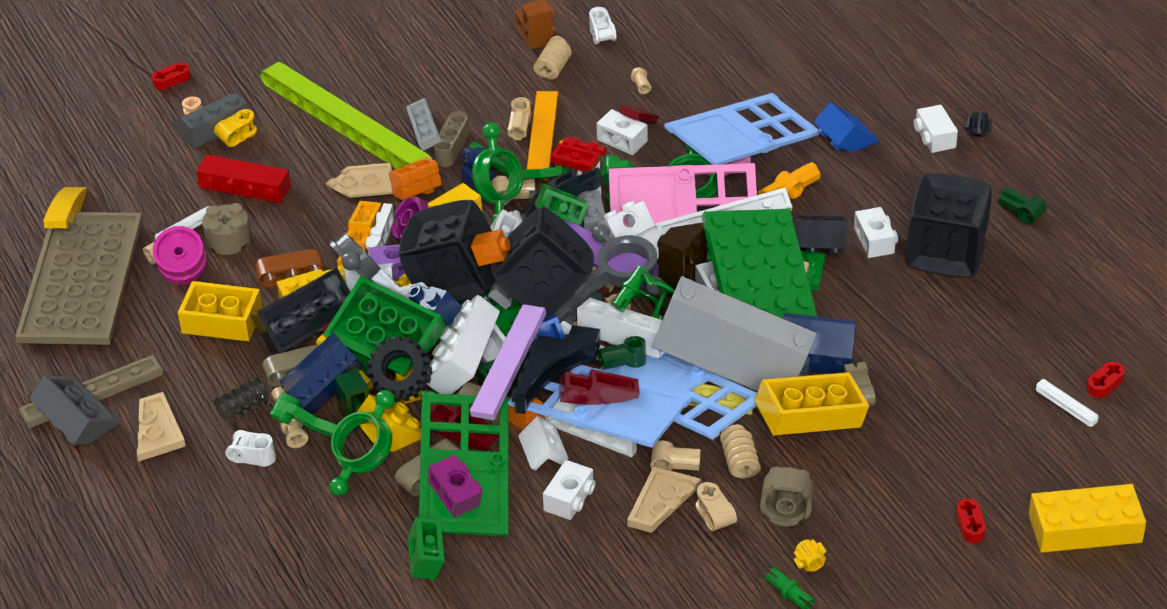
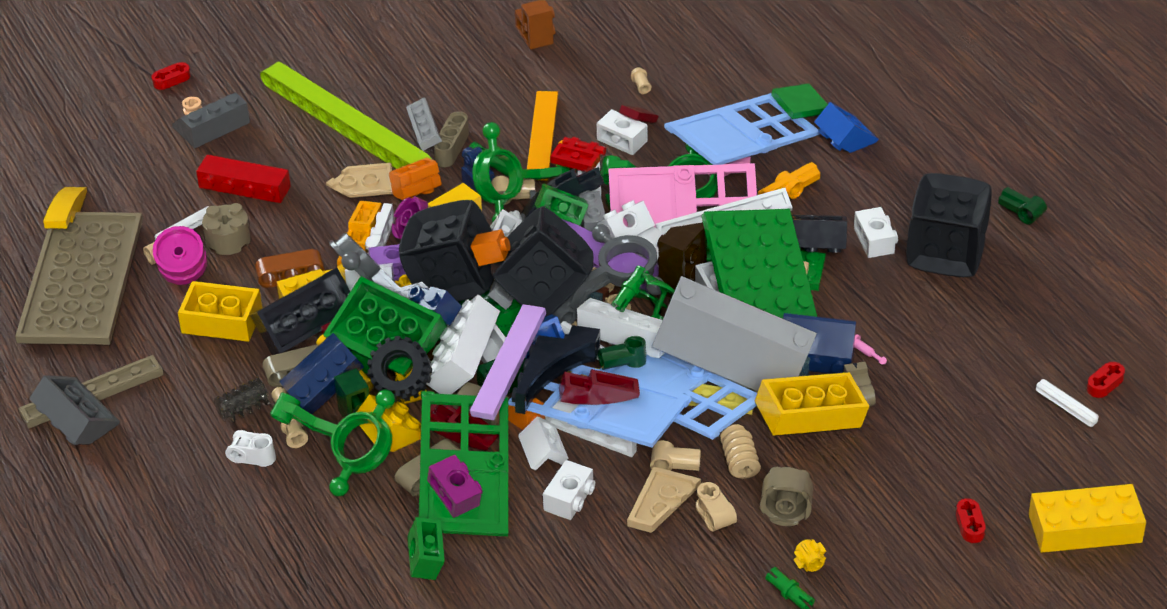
tan wing [137,392,186,462] -> none
yellow piece [214,109,257,147] -> none
tan piece [508,97,531,141] -> none
tan piece [533,36,572,80] -> none
white piece [589,7,616,45] -> none
white brick [914,105,958,153] -> none
black gear [965,112,992,137] -> none
none -> green tile [771,83,828,119]
none -> bright pink piece [854,334,887,365]

